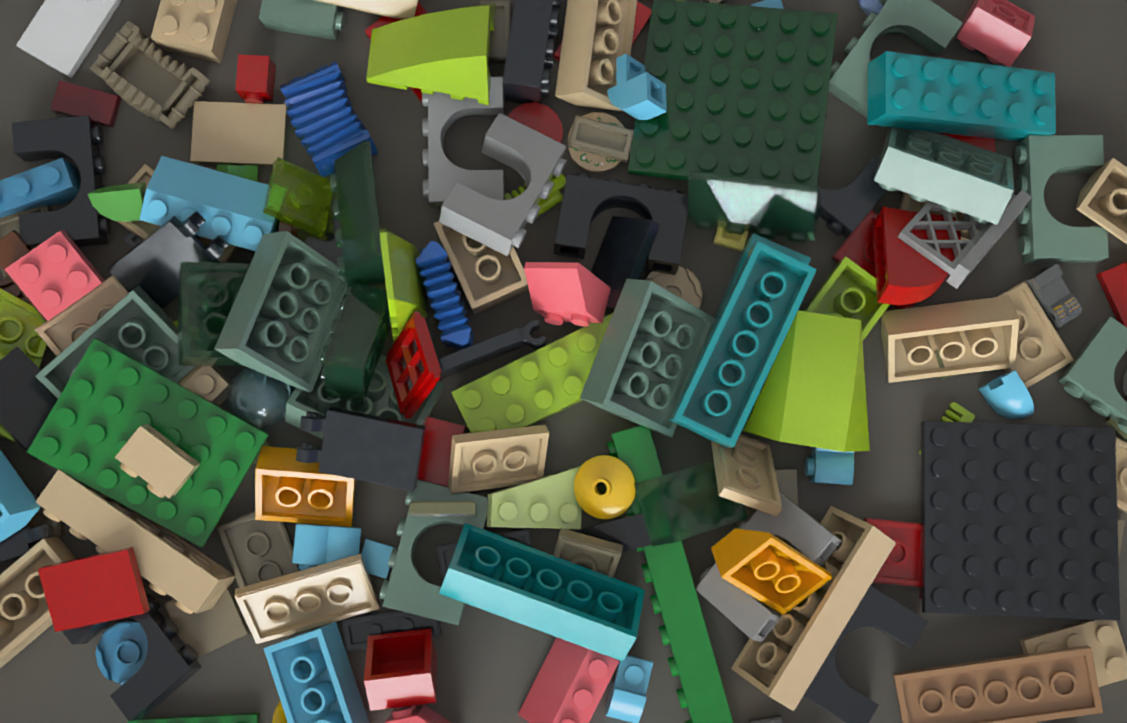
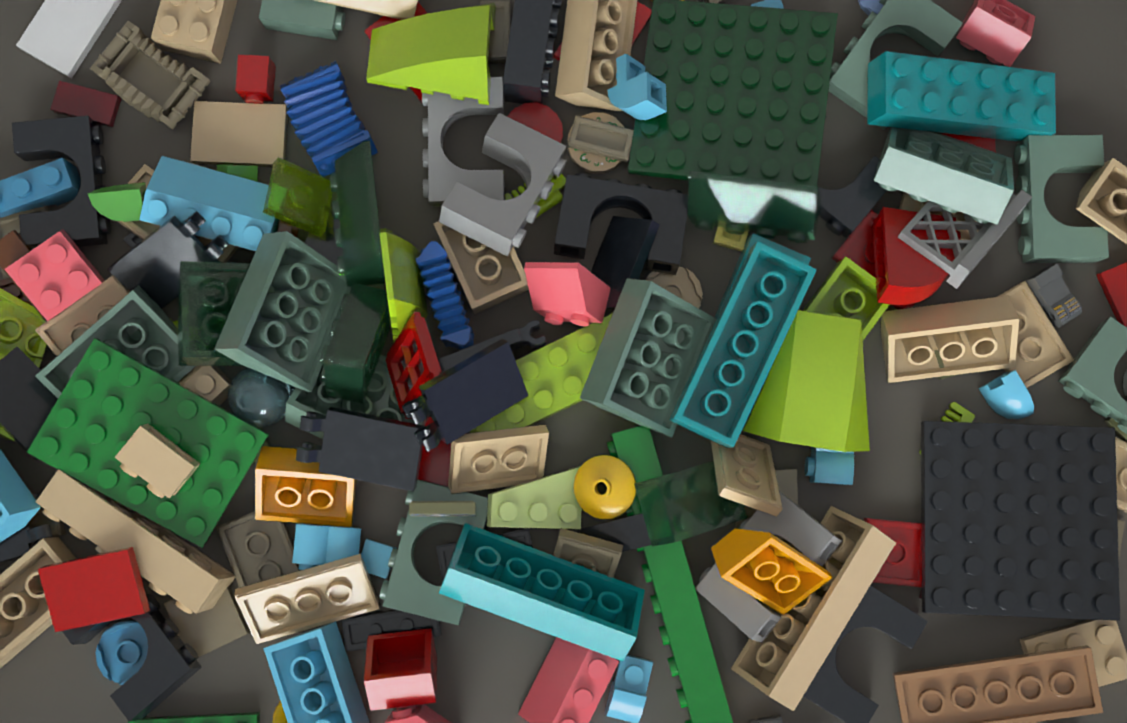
none -> black tile [402,338,529,451]

